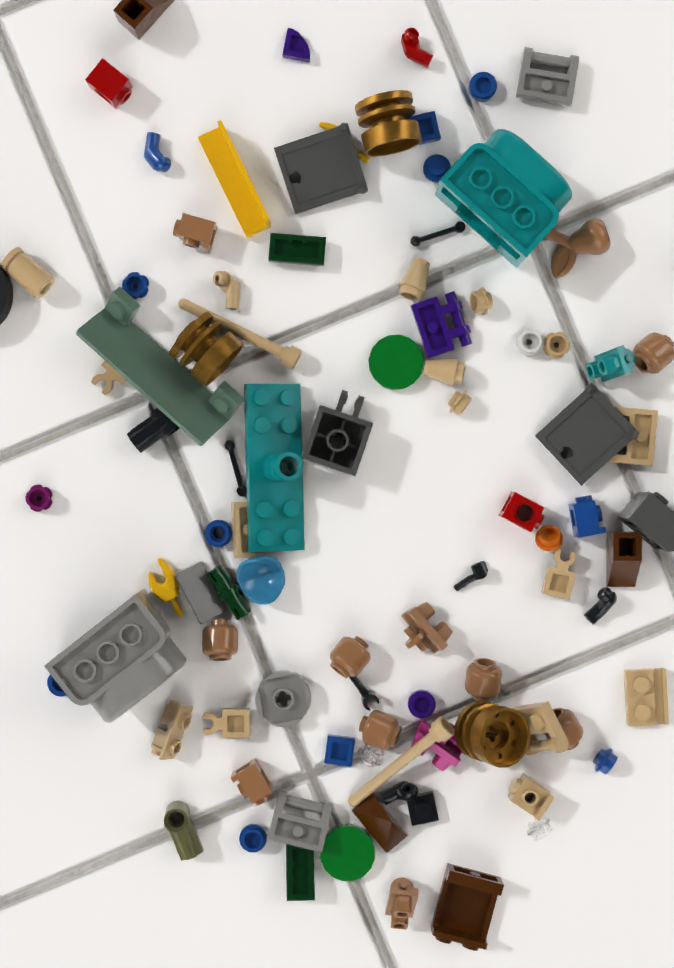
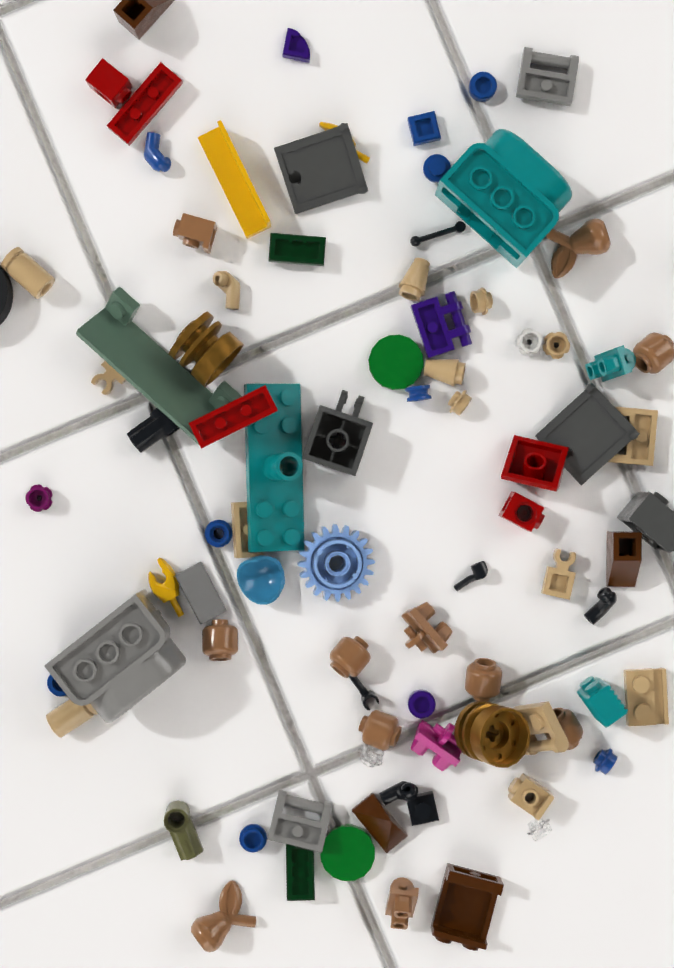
blue plate [122,272,149,299] -> none
tan hinge [151,700,193,760] -> none
tan piece [178,298,302,370] -> none
tan plate [202,708,251,738] -> none
dark green pin [206,564,252,620] -> none
black hinge [224,440,247,496] -> none
medium nougat brick [230,758,273,806] -> none
light grey plate [255,670,311,727] -> none
blue tile [324,734,355,767] -> none
tan piece [348,716,455,807] -> none
pearl gold wheel [355,90,422,157] -> none
red arm [401,27,434,68] -> none
orange plate [535,525,563,552] -> none
blue brick [568,495,607,538] -> none
none -> tan piece [46,699,98,738]
none -> red plate [106,62,183,146]
none -> red plate [189,385,278,449]
none -> medium nougat piece [191,880,256,953]
none -> light blue gear [297,524,375,602]
none -> blue bush [405,385,432,402]
none -> red slope [501,435,569,492]
none -> teal brick [577,676,628,728]

